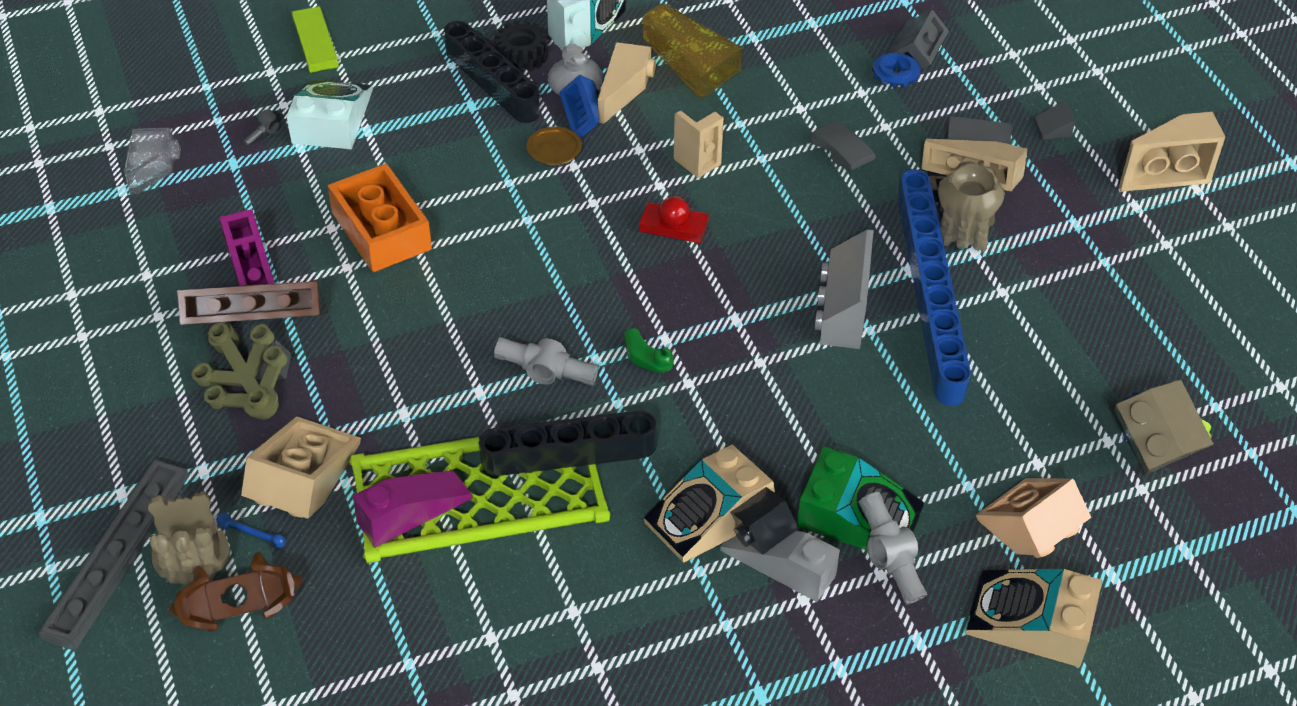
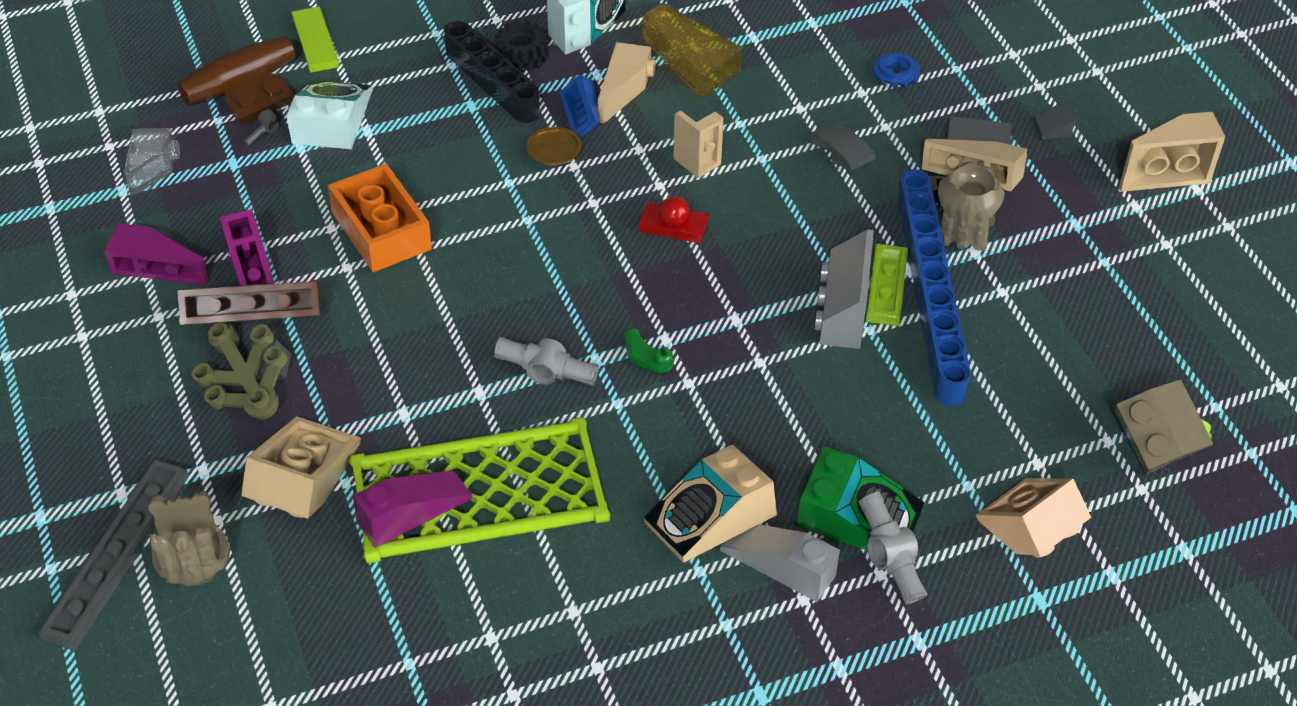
reddish brown piece [167,552,303,632] -> none
blue hinge [216,513,286,548] -> none
black beam [478,411,656,476] -> none
light grey hair [547,44,603,95] -> none
black brick [730,487,799,555] -> none
dark grey panel [889,9,949,69] -> none
tan slope [965,569,1102,667] -> none
none -> magenta slope [105,223,208,285]
none -> reddish brown plate [177,36,295,126]
none -> lime tile [865,244,908,326]

